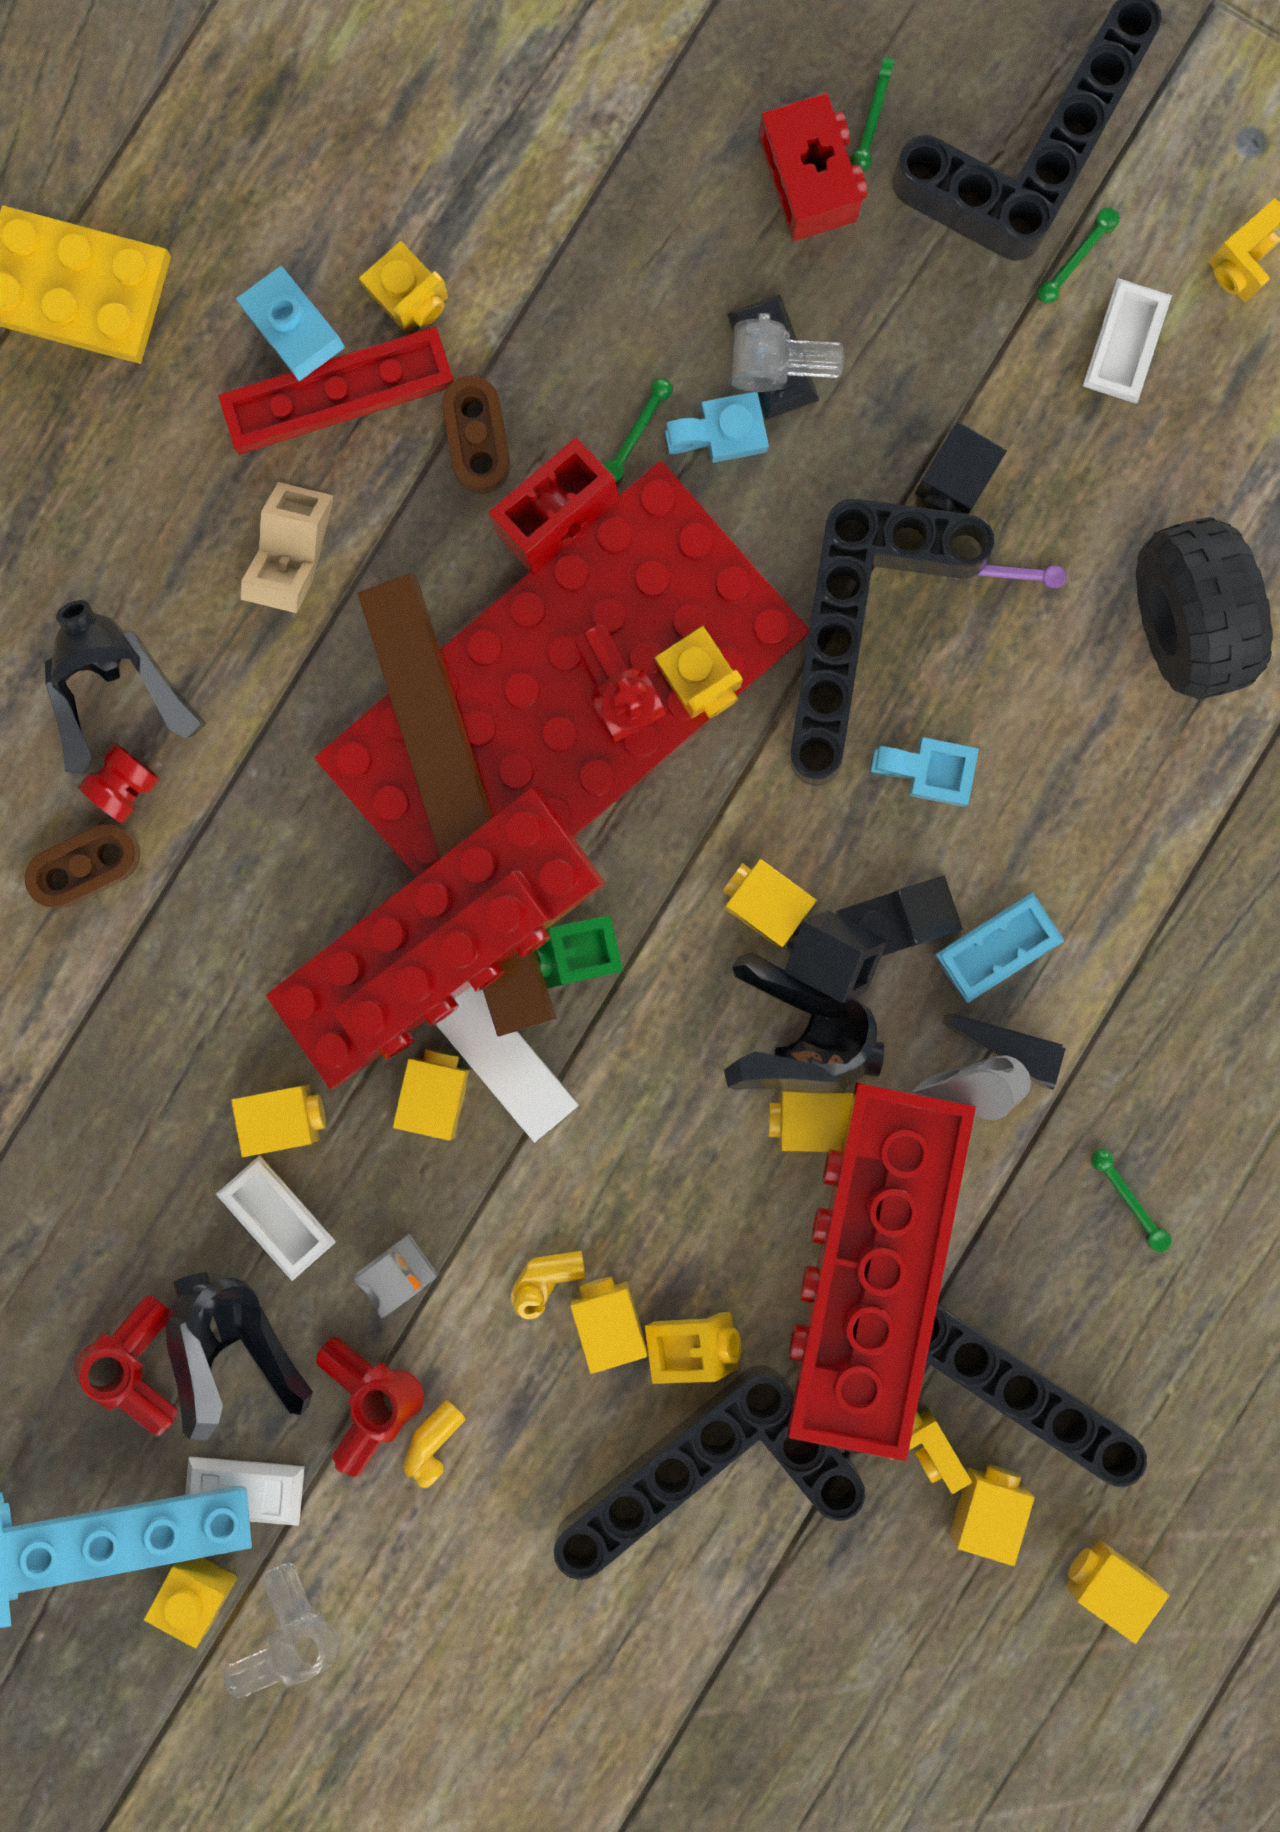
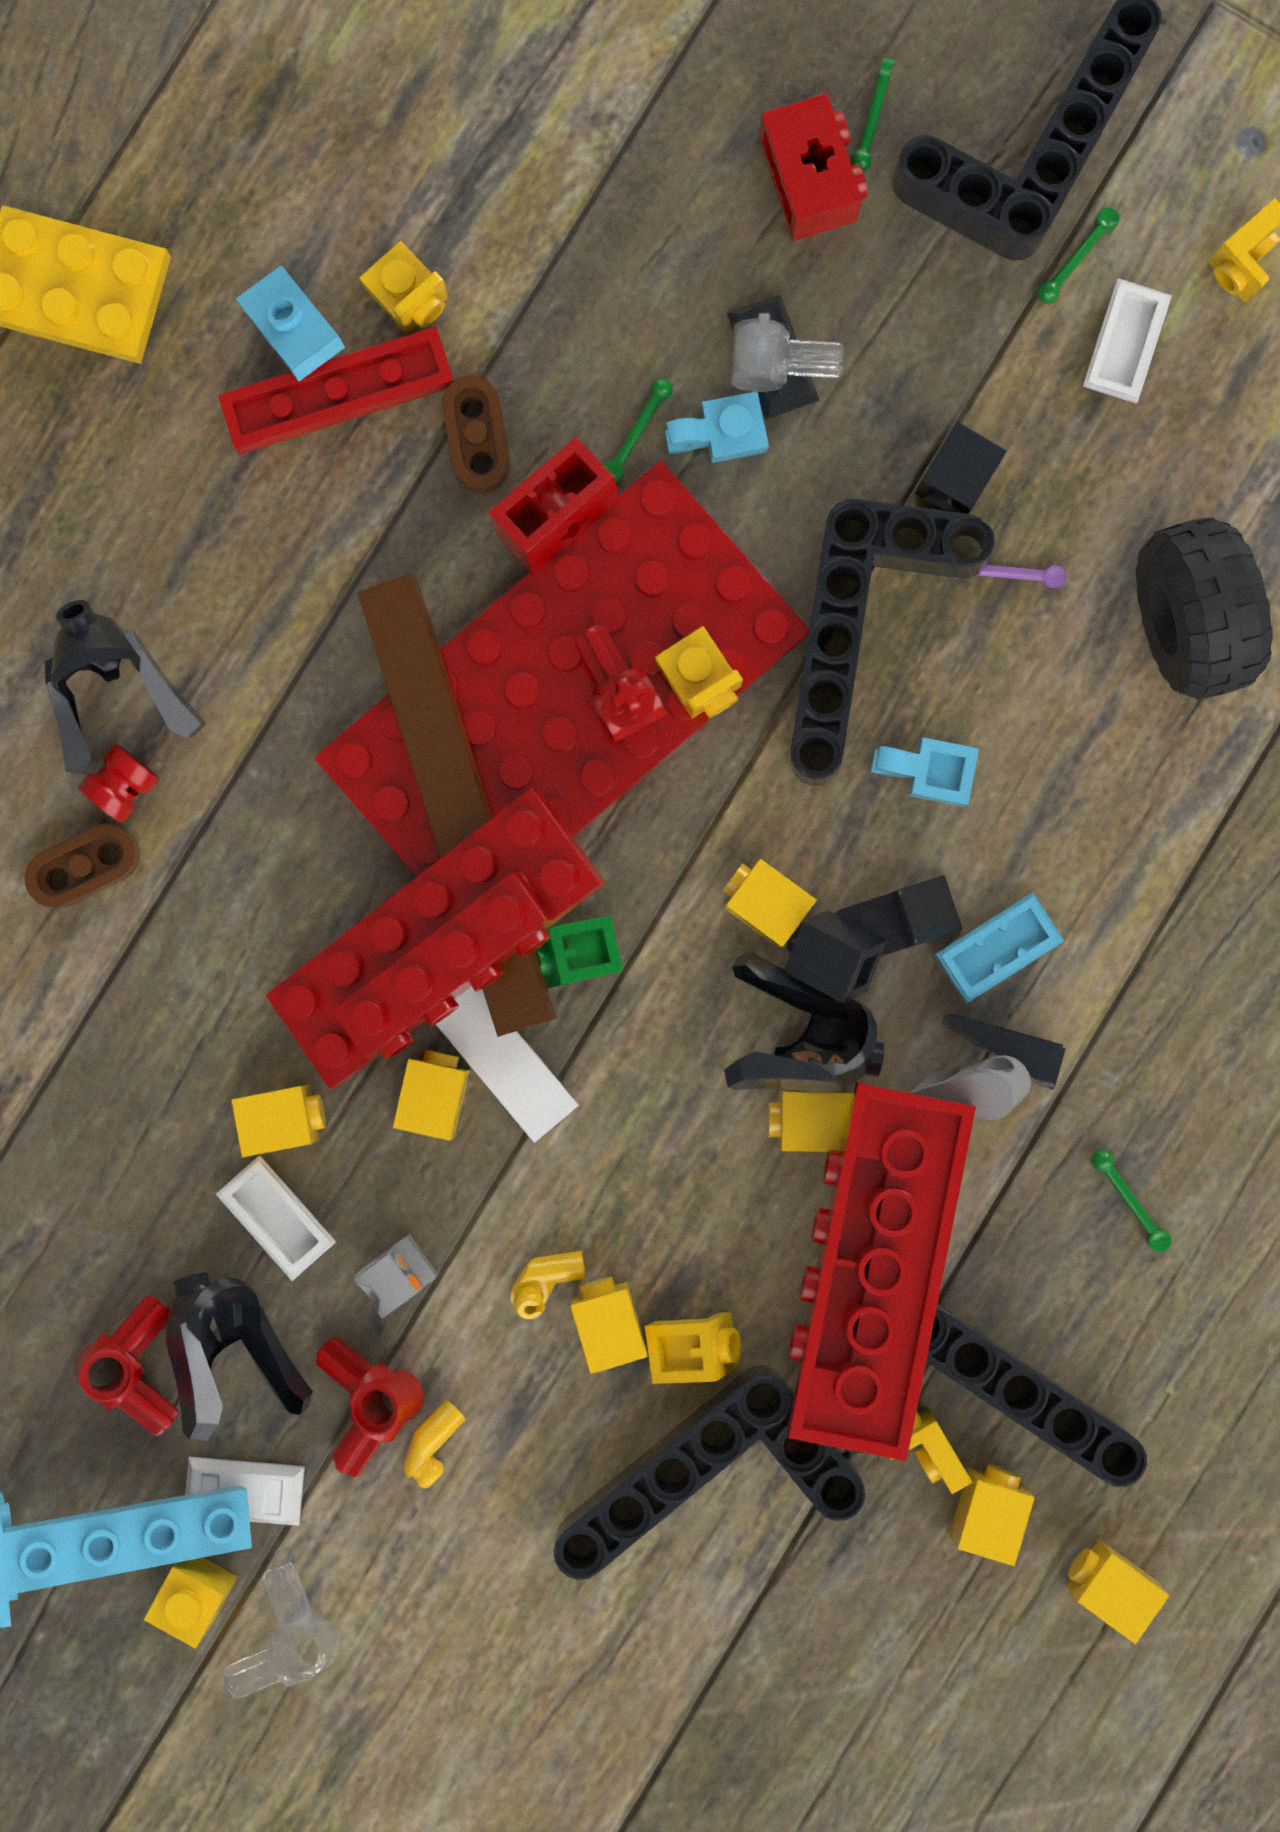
tan slope [240,482,333,613] -> none

